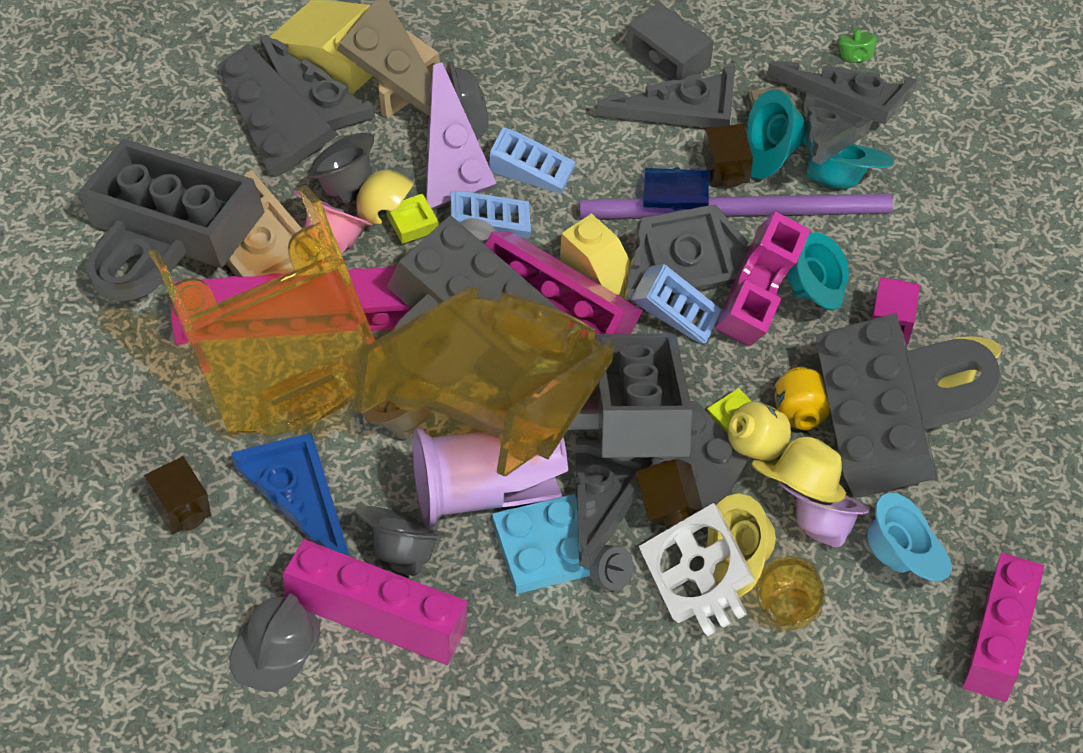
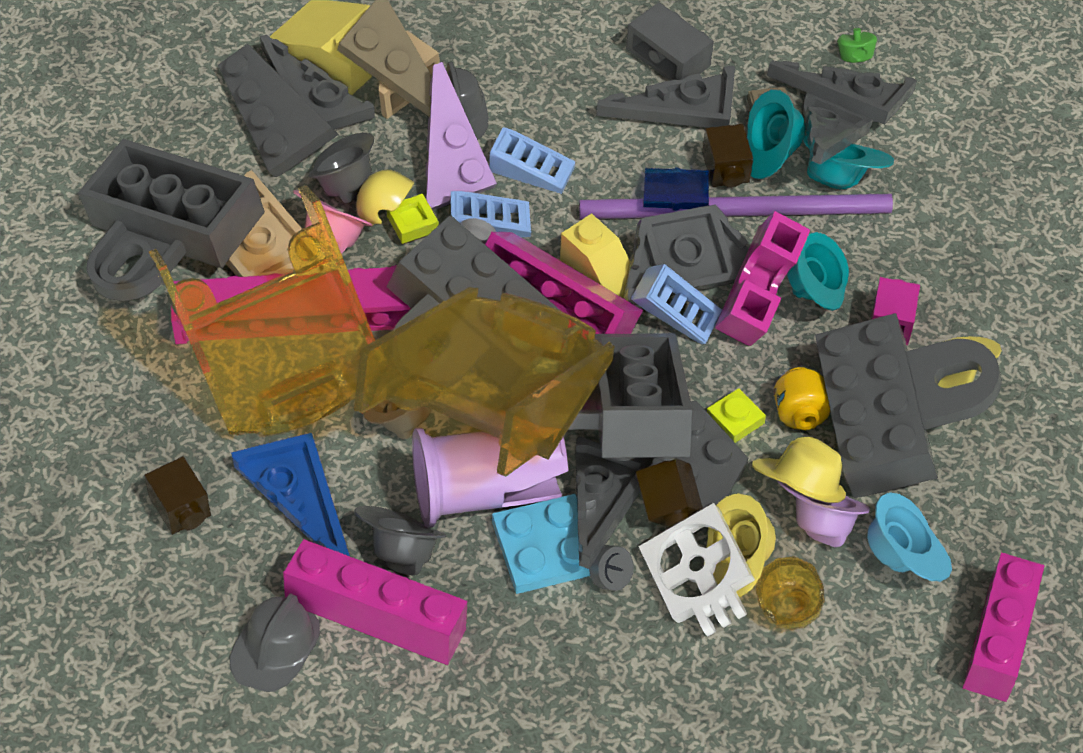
light yellow head [728,402,791,462] -> none

